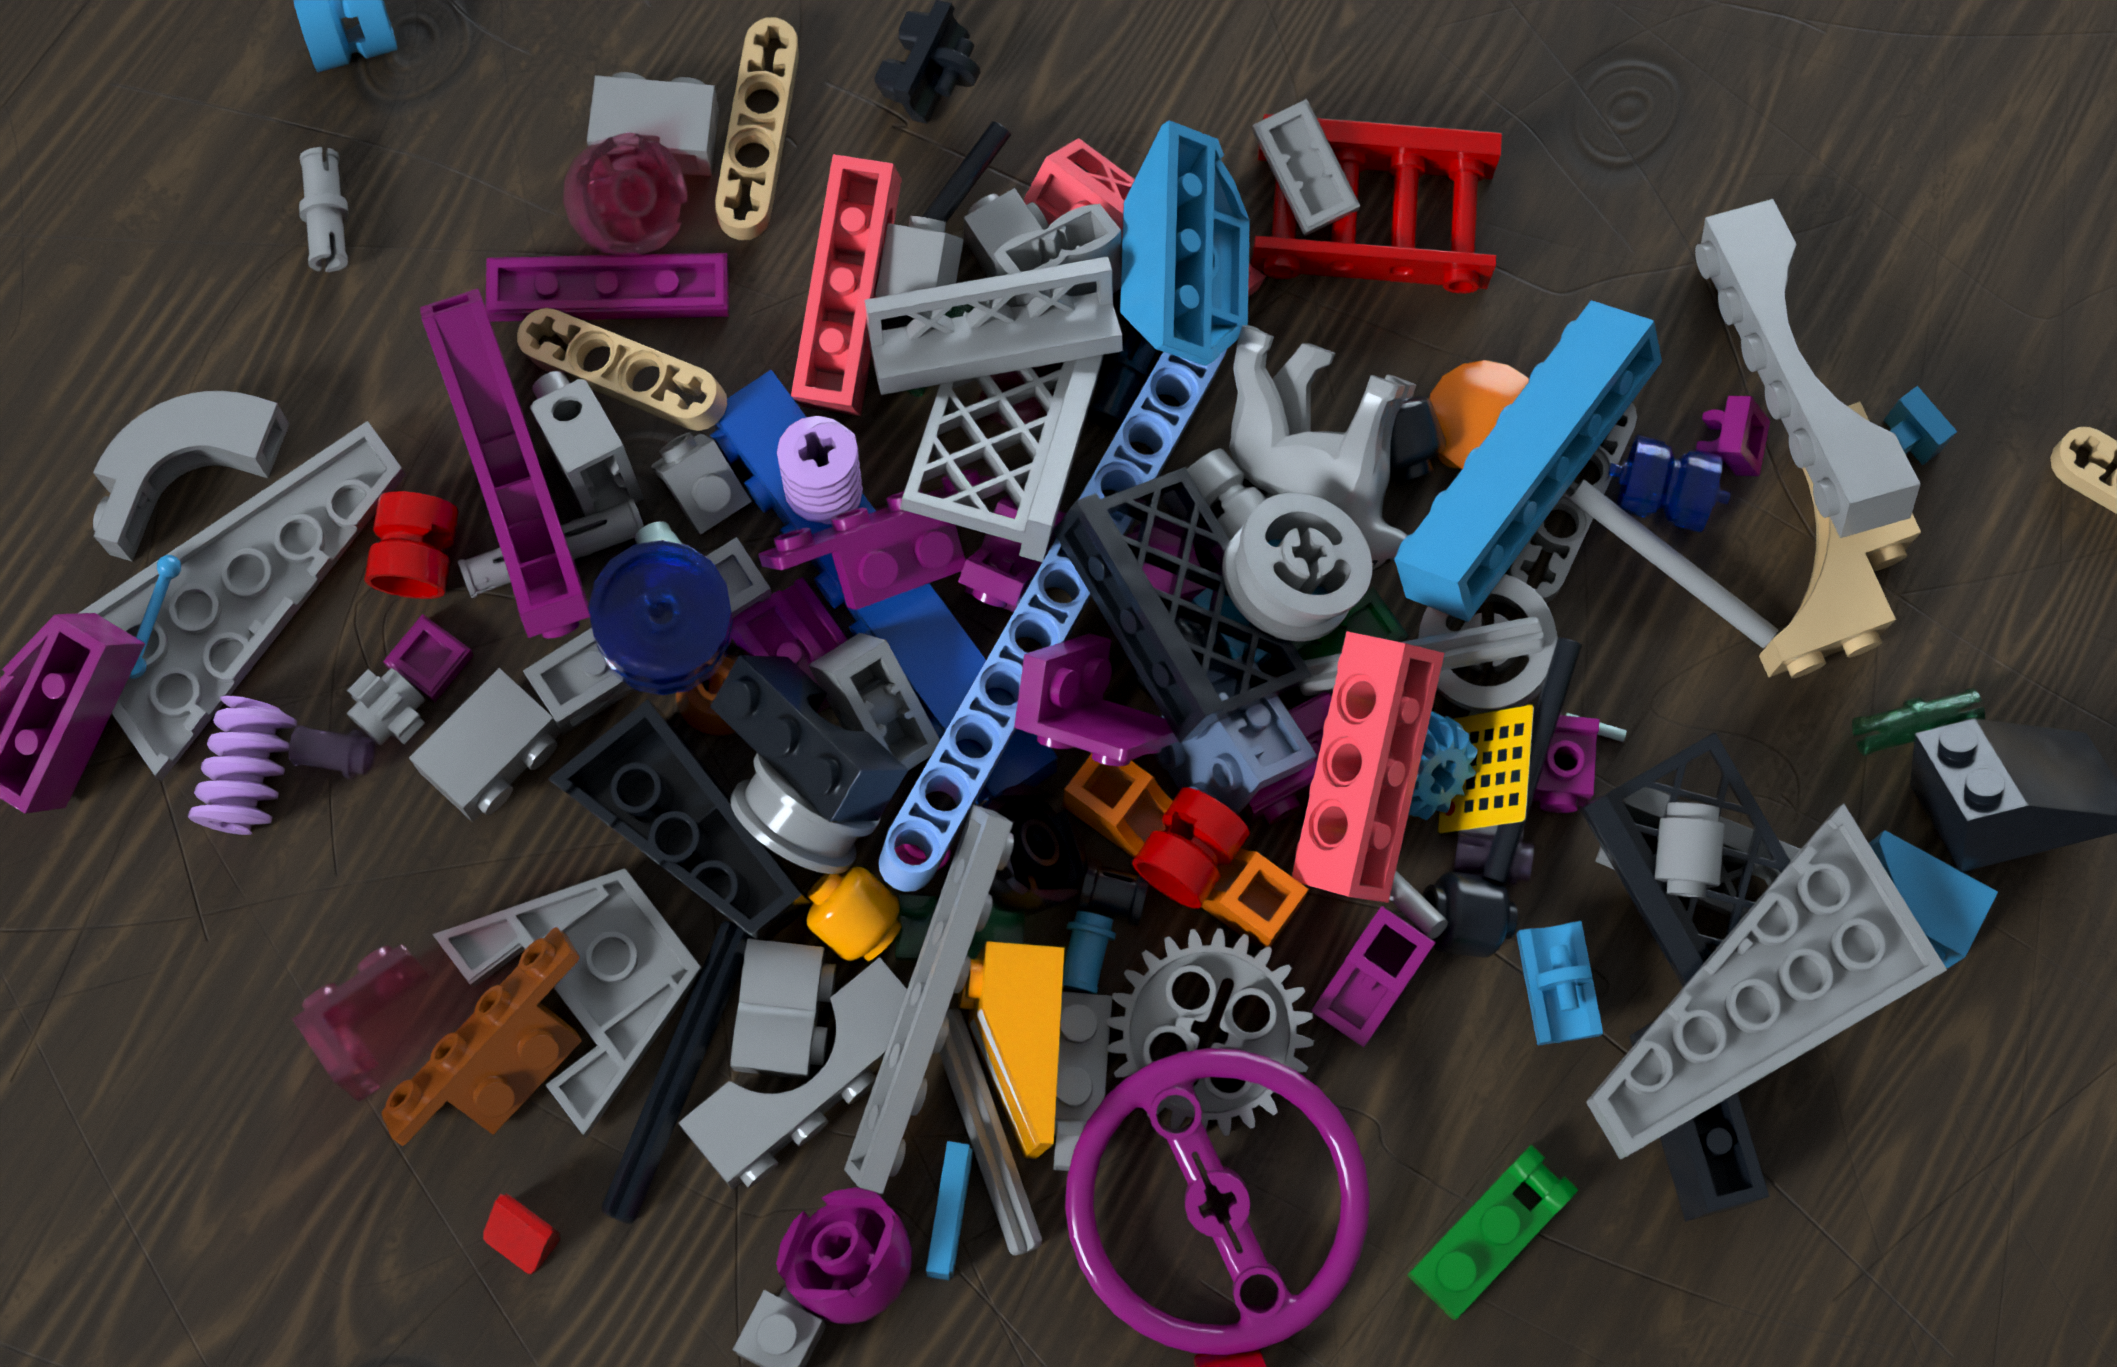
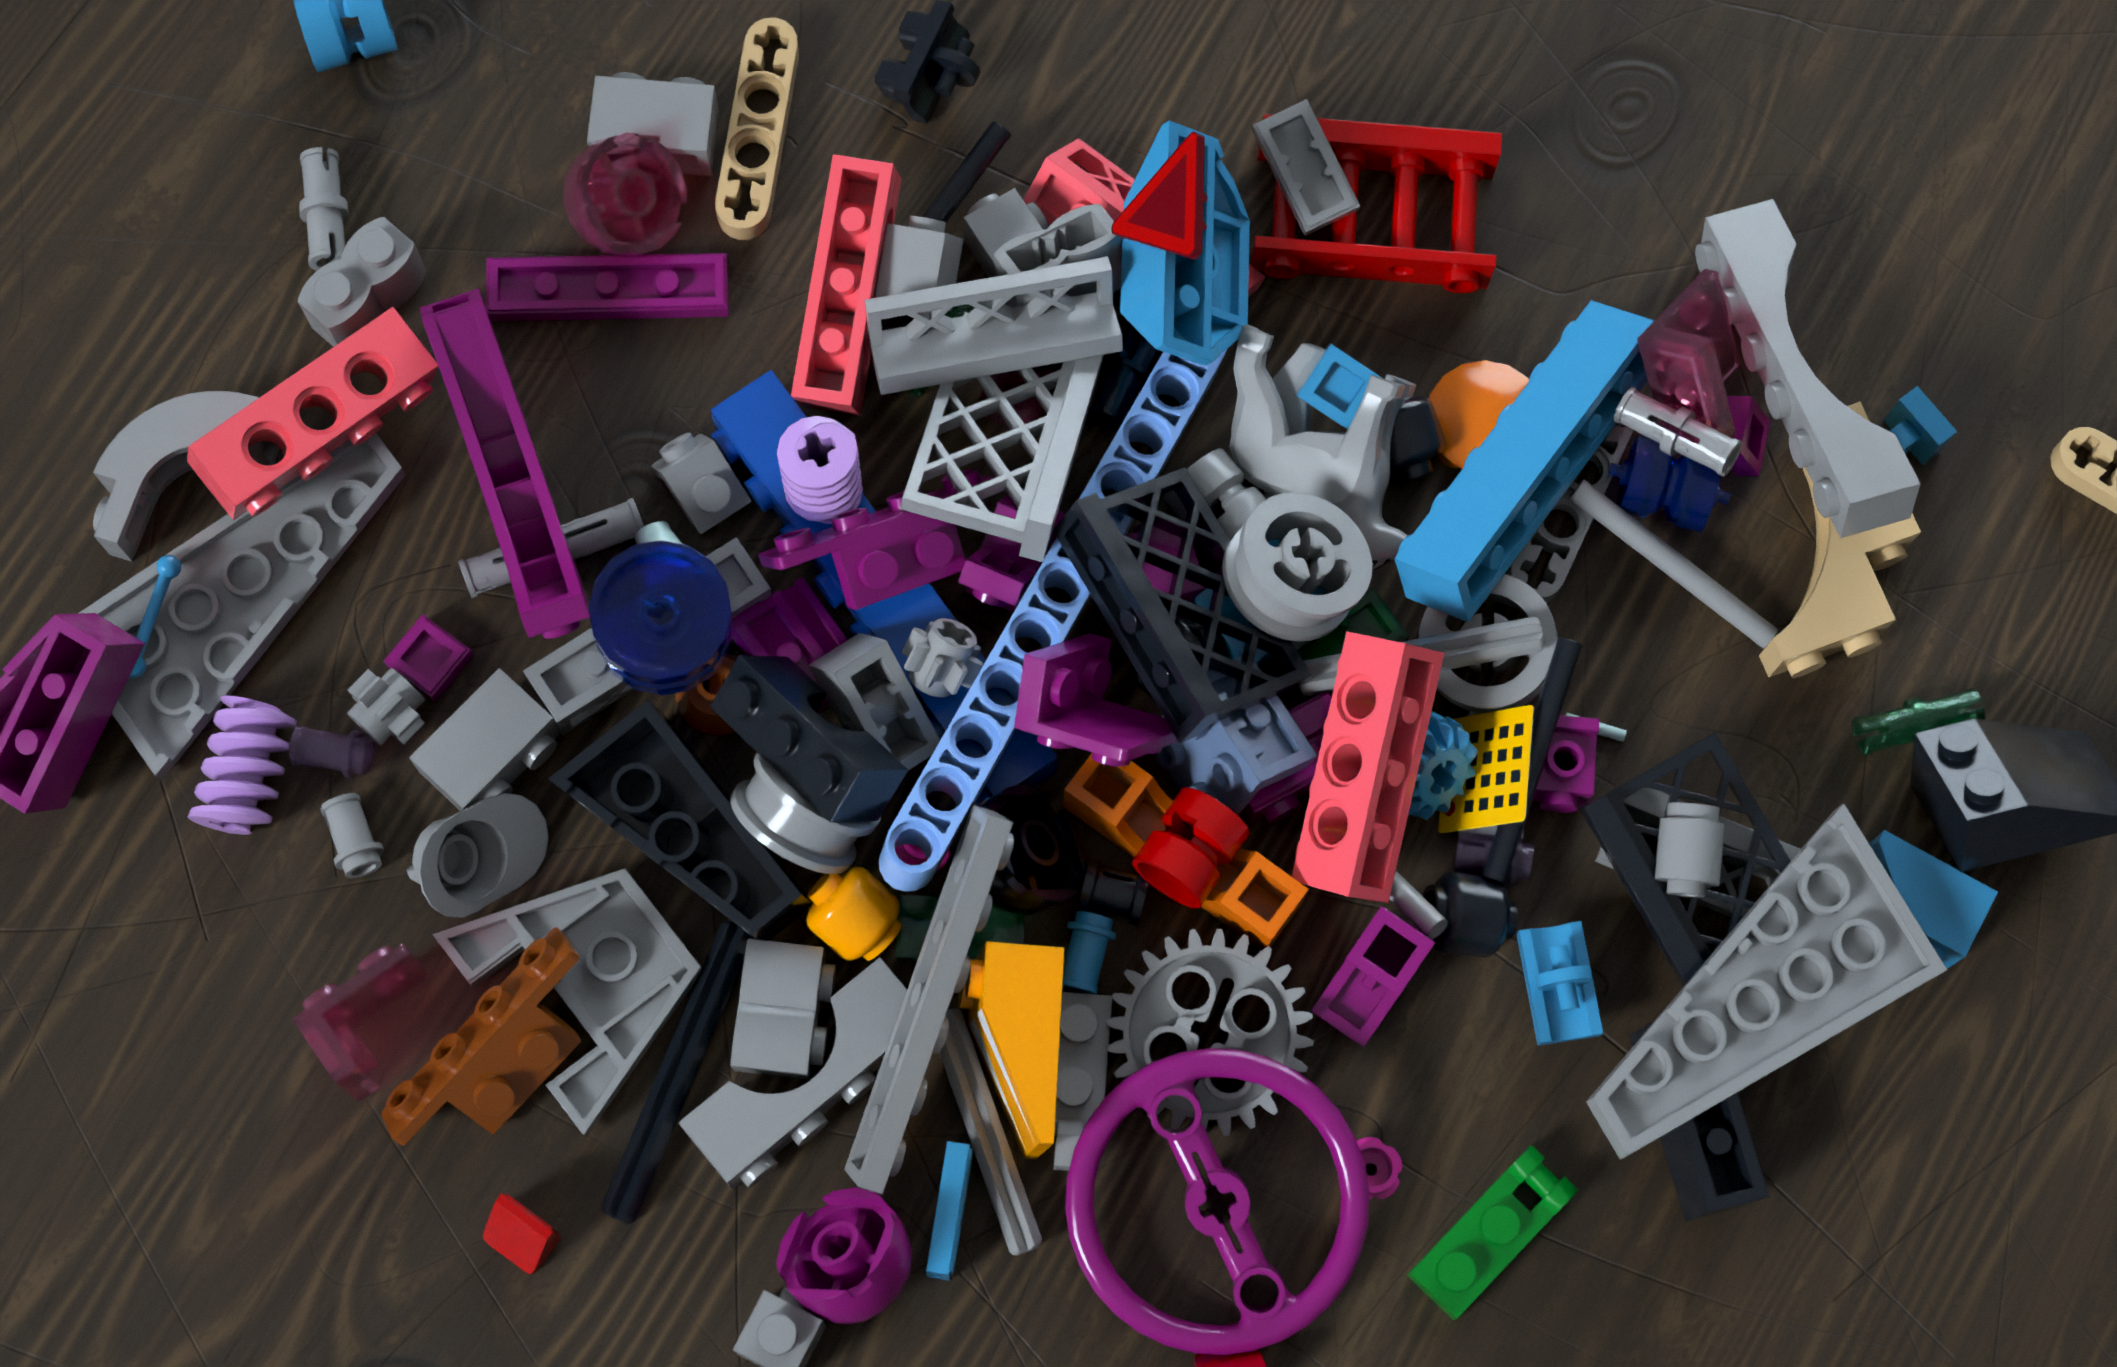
red wheel [364,491,459,599] -> none
tan beam [517,308,727,431] -> none
light grey torso [530,371,644,517] -> none
none -> coral brick [187,307,438,520]
none -> light grey brick [297,217,426,347]
none -> light grey pin [320,793,384,878]
none -> light grey piece [406,793,549,918]
none -> light grey gear [902,618,984,697]
none -> piece [1111,132,1207,260]
none -> dark azure tile [1296,343,1382,429]
none -> dark pink plate [1357,1137,1402,1199]
none -> light grey pin [1614,387,1742,477]
none -> clear pink bracket [1637,269,1739,443]

